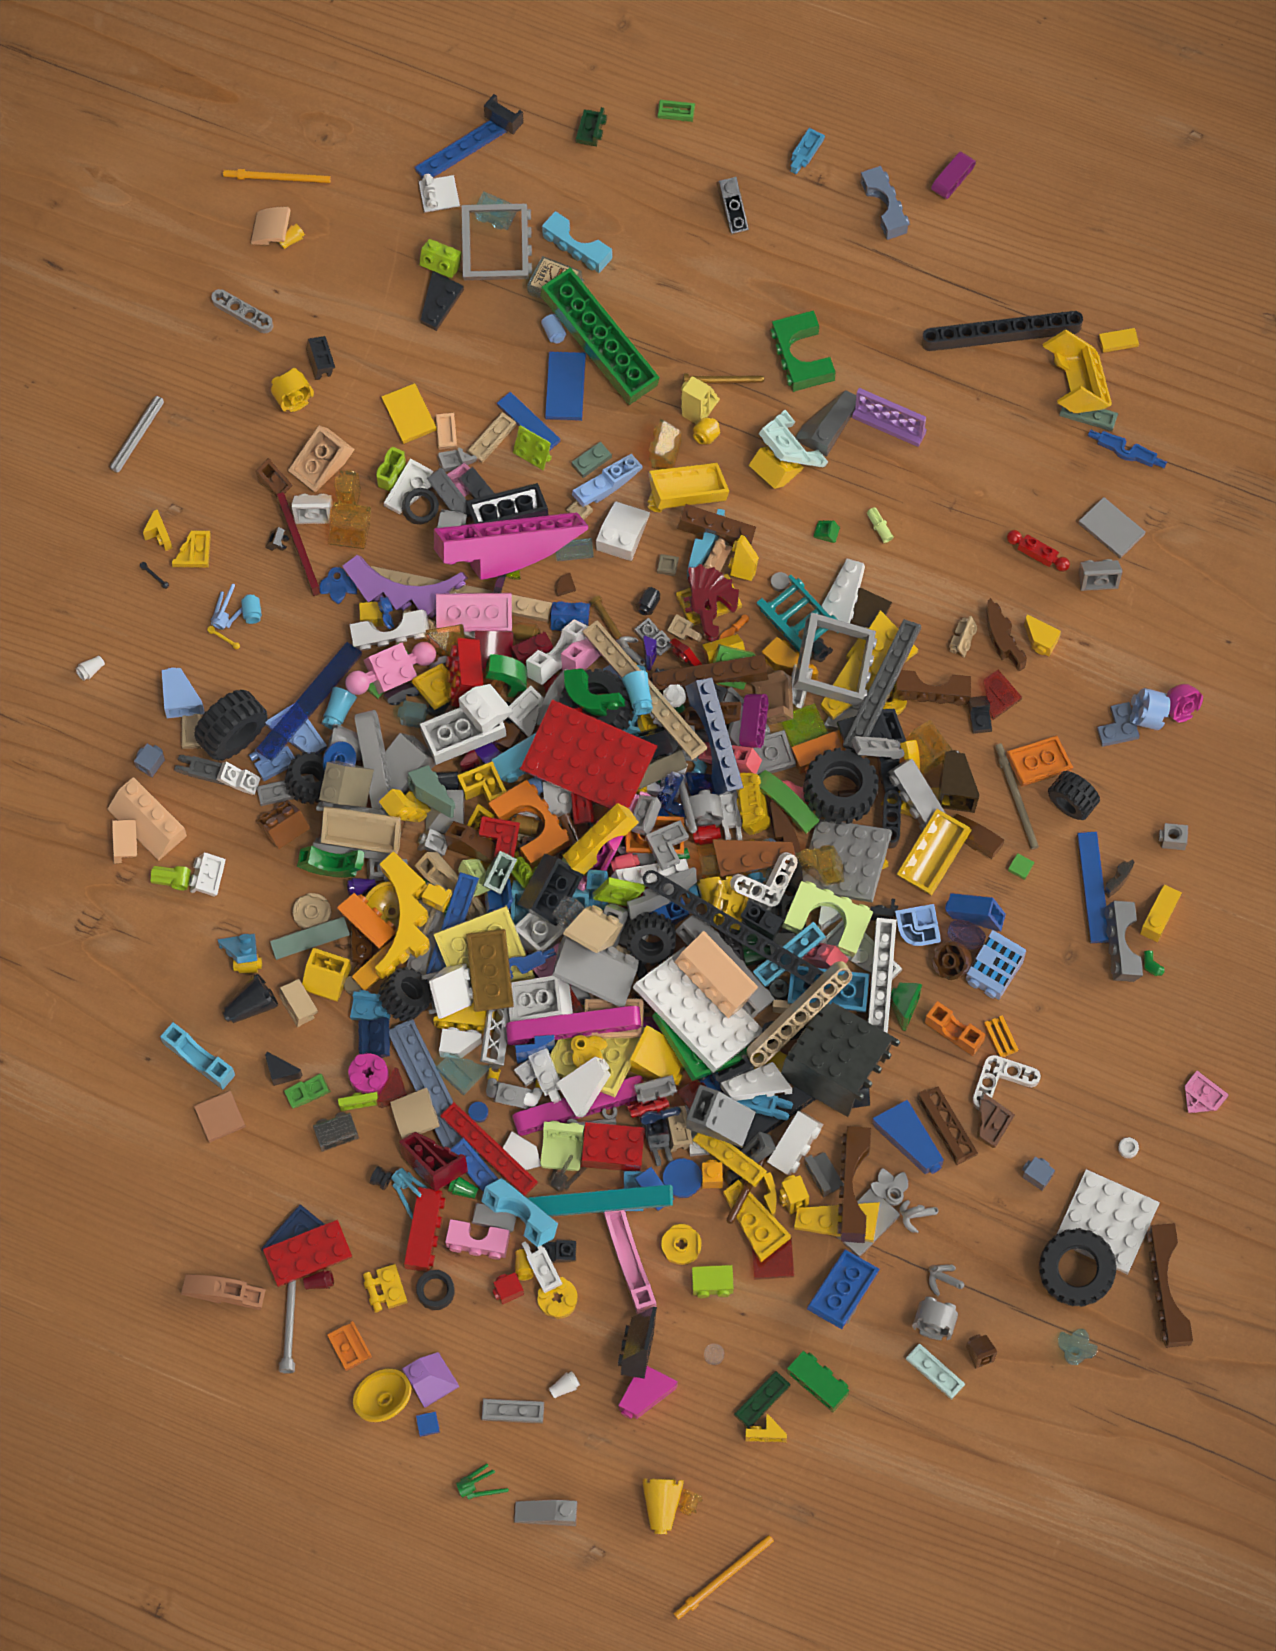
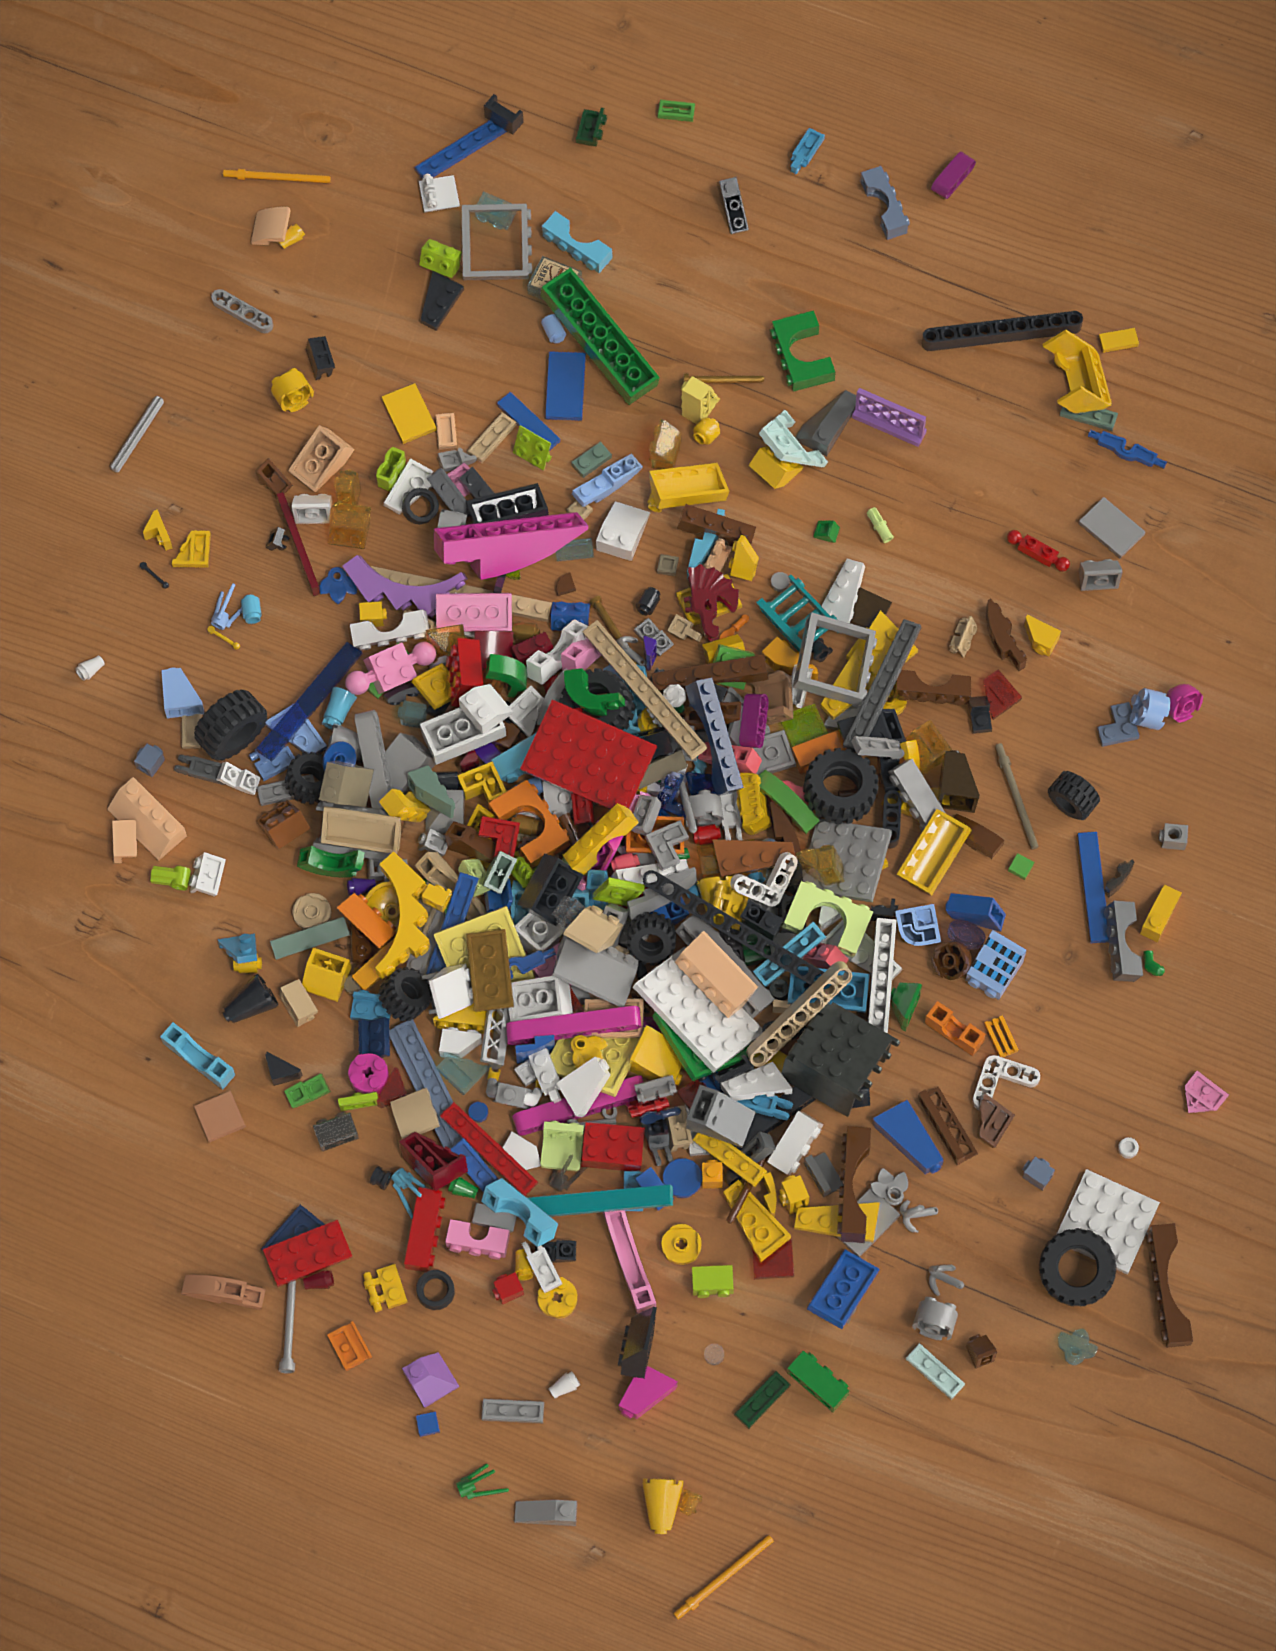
yellow dish [353,1369,411,1422] -> none
blue plate [378,596,395,629] -> none
medium azure plant [622,671,653,715] -> none
red plate [669,638,702,667] -> none
yellow slope [745,1414,787,1442] -> none
orange tile [1005,735,1073,787] -> none

